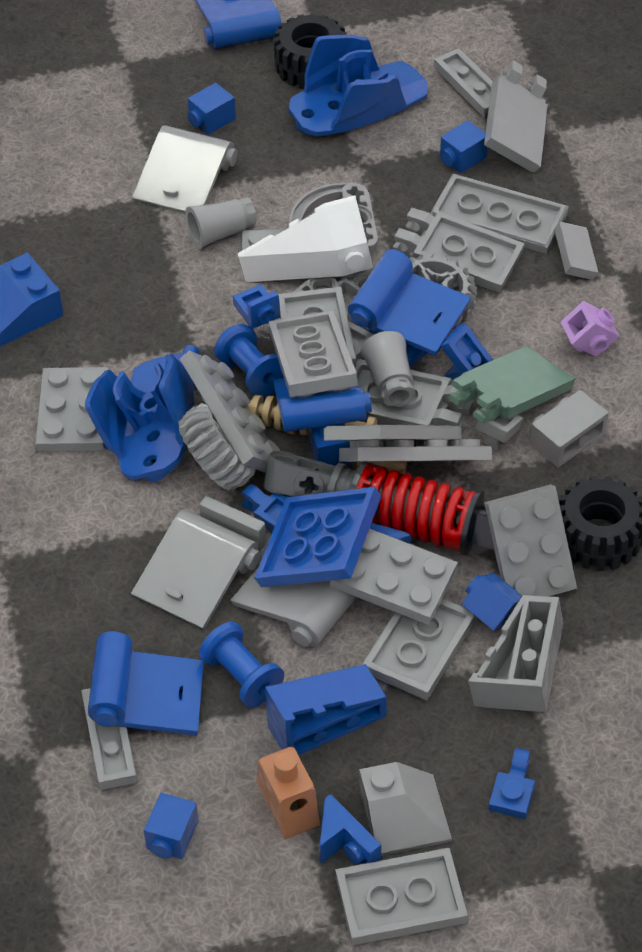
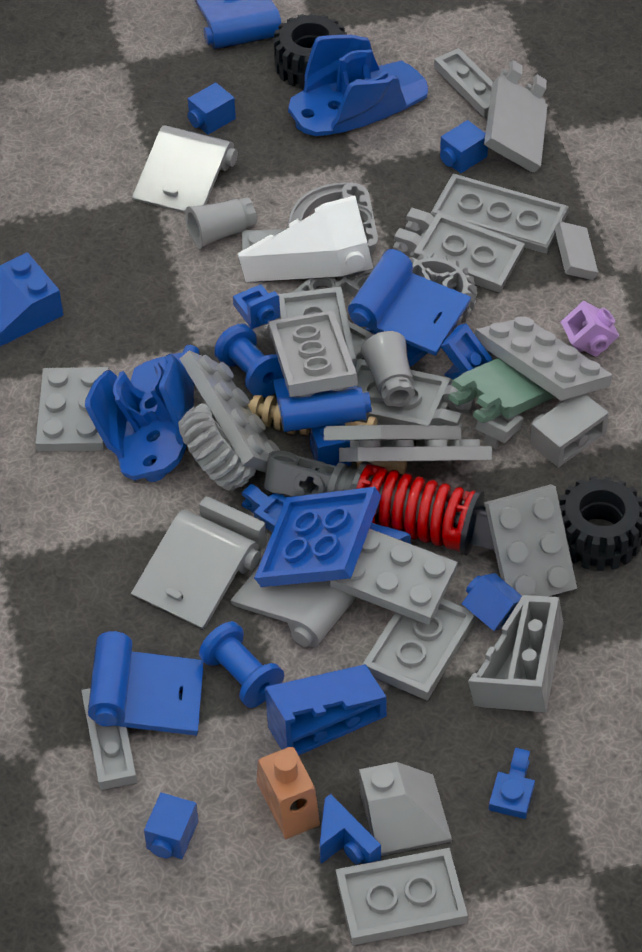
none -> light grey plate [475,317,613,401]

